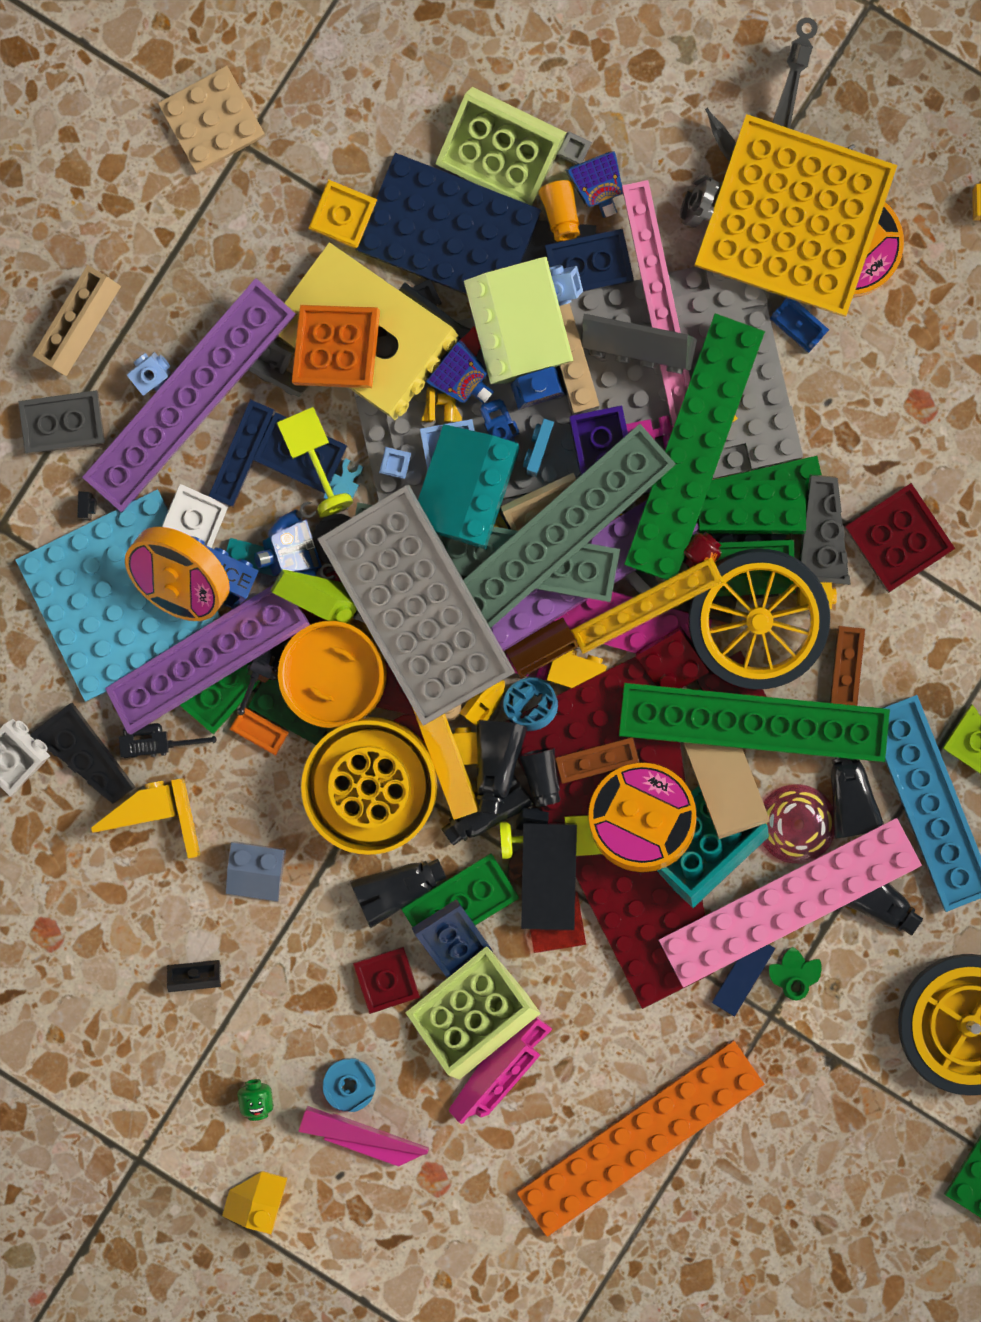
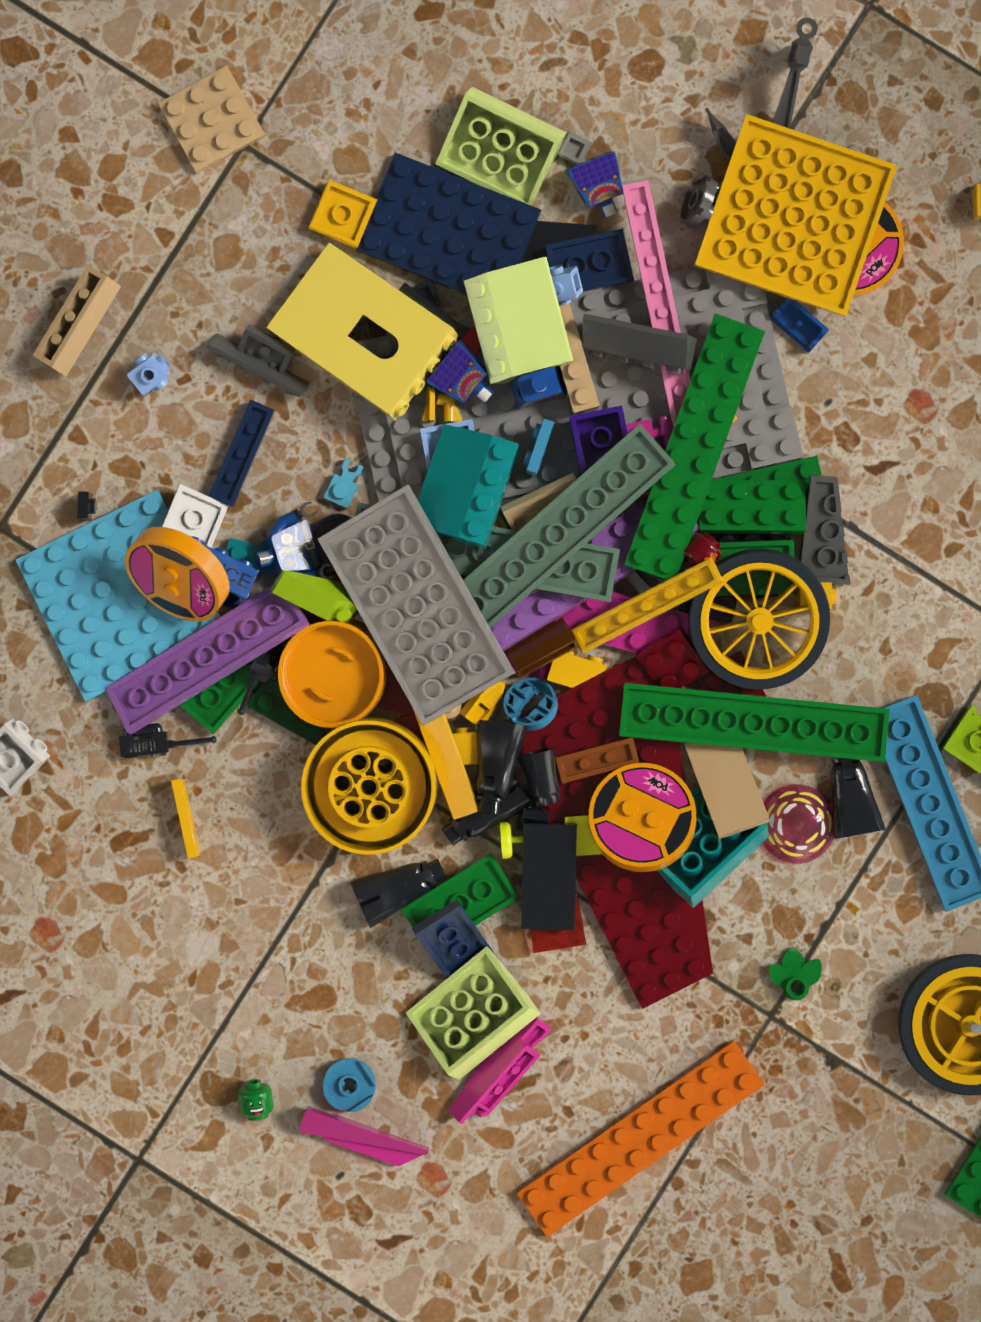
dark grey plate [18,390,105,454] -> none
black wing [30,703,136,804] -> none
medium lavender plate [82,278,297,513] -> none
yellow slope [91,781,177,833] -> none
black plate [167,960,221,992] -> none
yellow slope [222,1171,287,1234] -> none
sand blue slope [226,841,286,902] -> none
orange tile [230,708,289,756] -> none
dark blue plate [253,412,348,494] -> none
neon yellow piece [277,407,353,517] -> none
orange plate [292,305,380,388] -> none
dark red plate [353,946,420,1014] -> none
light blue tile [379,447,411,480] -> none
blue piece [480,399,520,443] -> none
reddish brown tile [508,847,523,883] -> none
light orange plant [538,180,580,242] -> none
bright pink plate [659,818,922,988] -> none
dark blue tile [712,944,776,1017] -> none
dark orange plate [830,626,865,706] -> none
dark red plate [844,483,955,593] -> none
black piece [845,883,923,936] -> none

